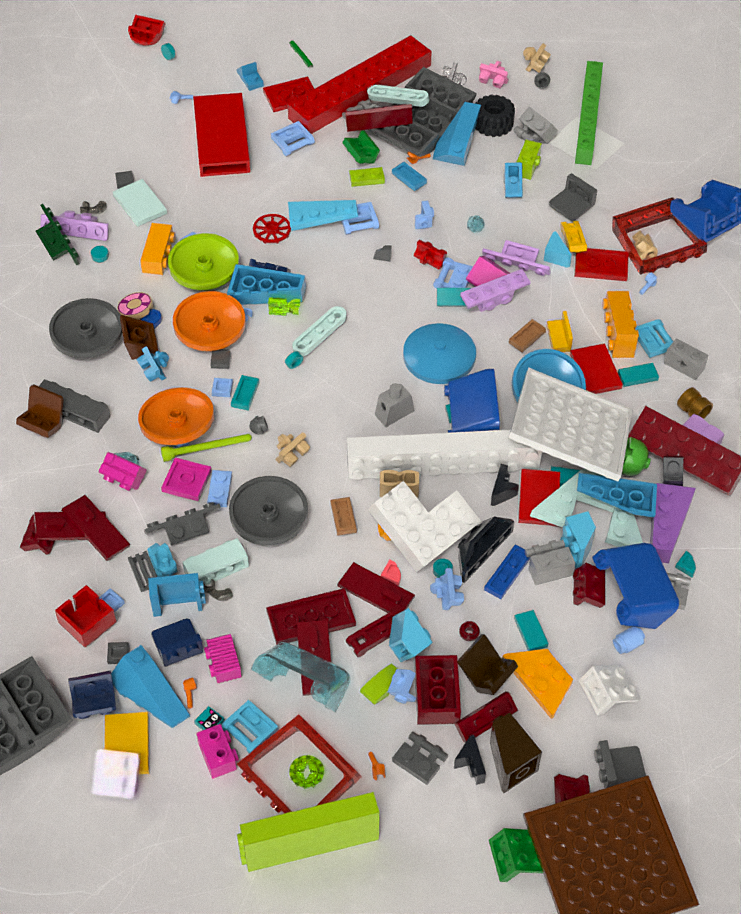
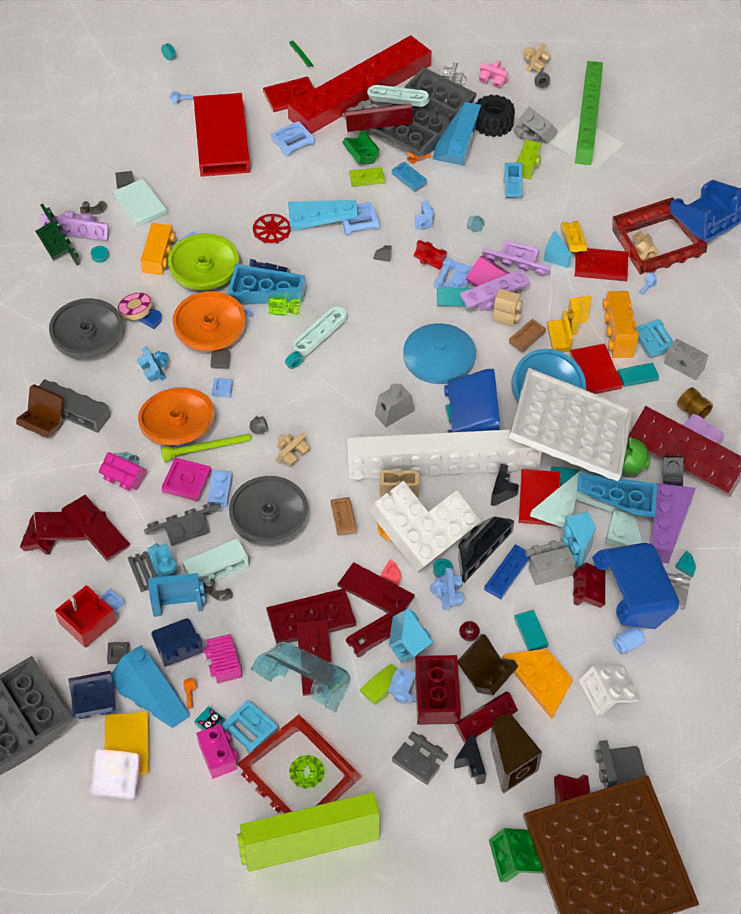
reddish brown slope [120,315,158,360] -> none
red slope [128,15,165,45] -> none
teal tile [231,375,260,411] -> none
dark azure slope [236,62,264,91] -> none
orange hand [368,752,386,780] -> none
dark grey bracket [549,173,597,221] -> none
none -> tan brick [493,289,523,327]
none -> yellow panel [567,296,592,335]

